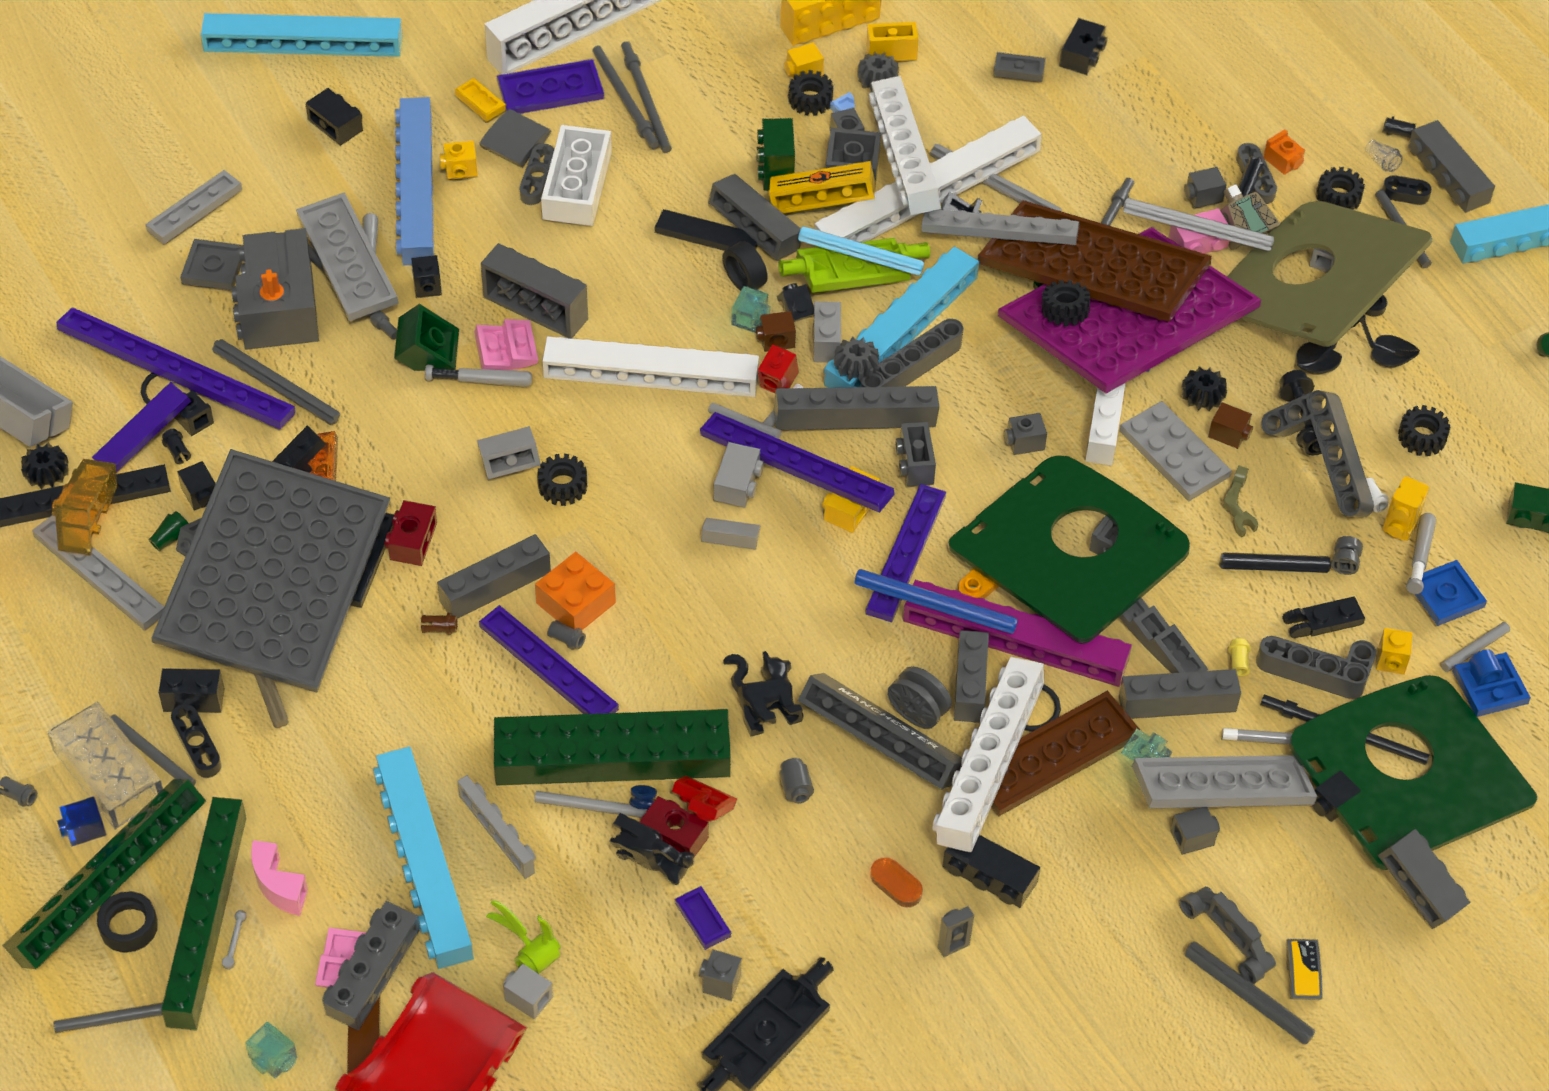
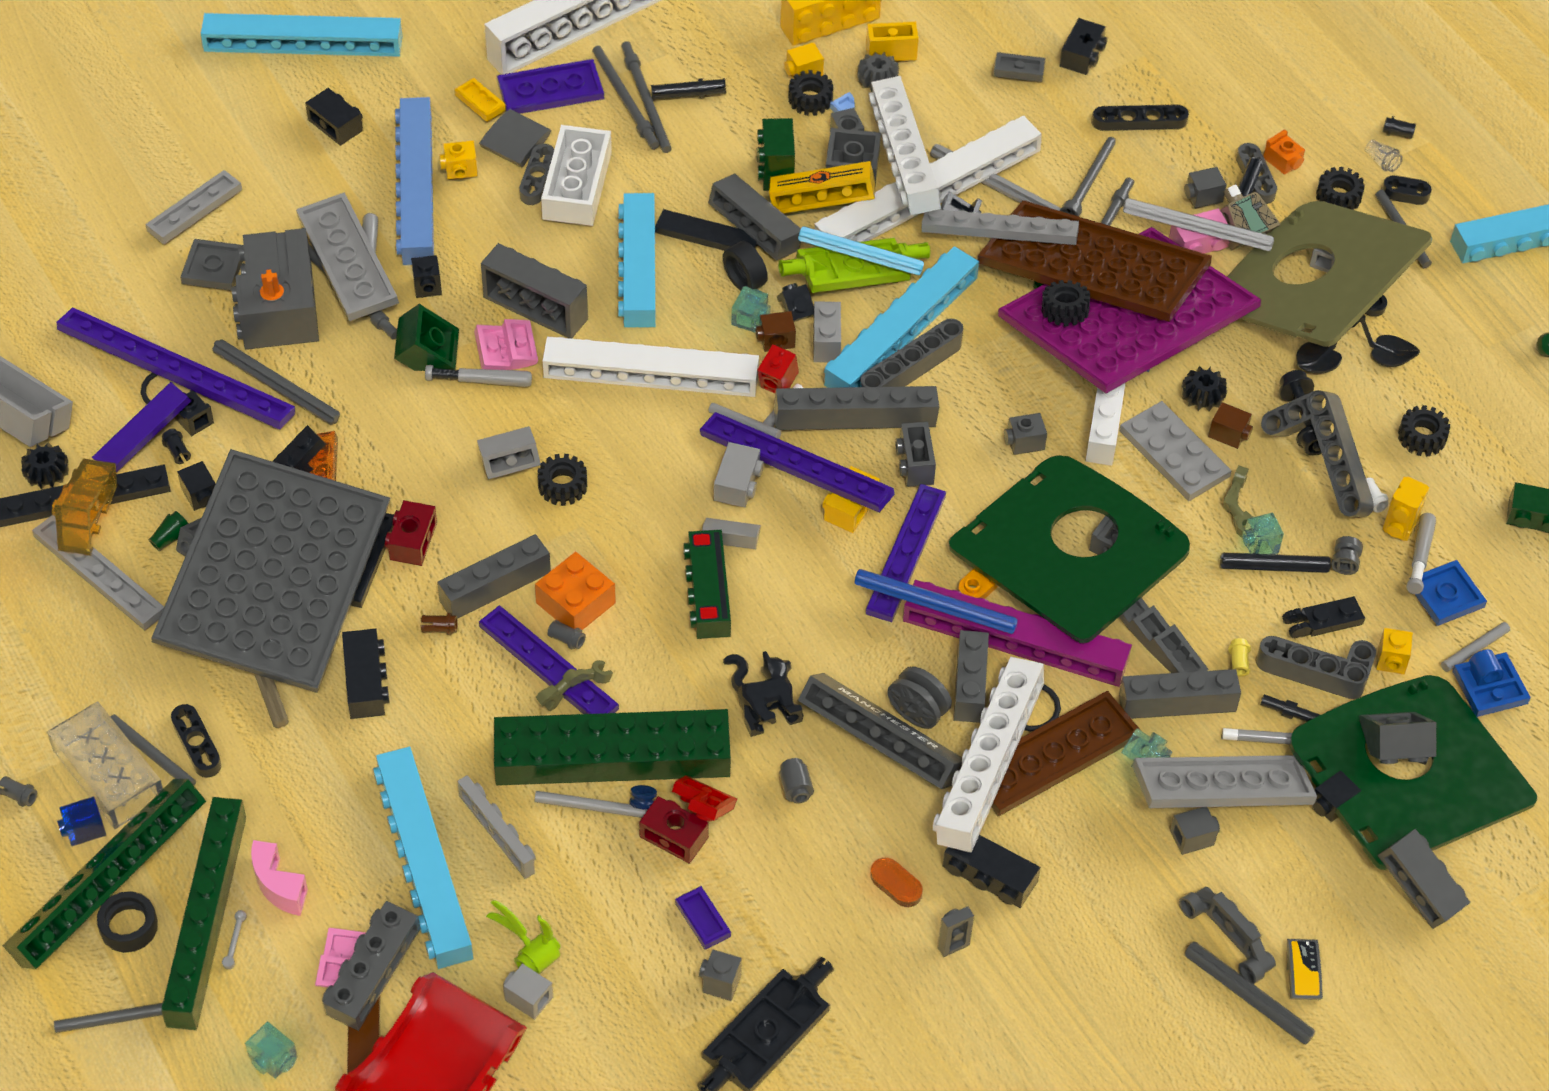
black brick [158,668,225,713] -> none
black animal [610,813,695,885] -> none
dark grey gear [834,336,879,382] -> none
dark grey brick [1408,120,1495,213] -> none
none -> black brick [342,628,390,719]
none -> olive piece [536,660,613,711]
none -> medium azure brick [618,193,656,328]
none -> black pin [651,78,726,101]
none -> dark green brick [683,529,731,639]
none -> dark grey piece [1060,137,1116,217]
none -> black beam [1092,104,1189,131]
none -> clear light blue brick [1242,512,1284,554]
none -> dark grey slope [1360,712,1436,764]

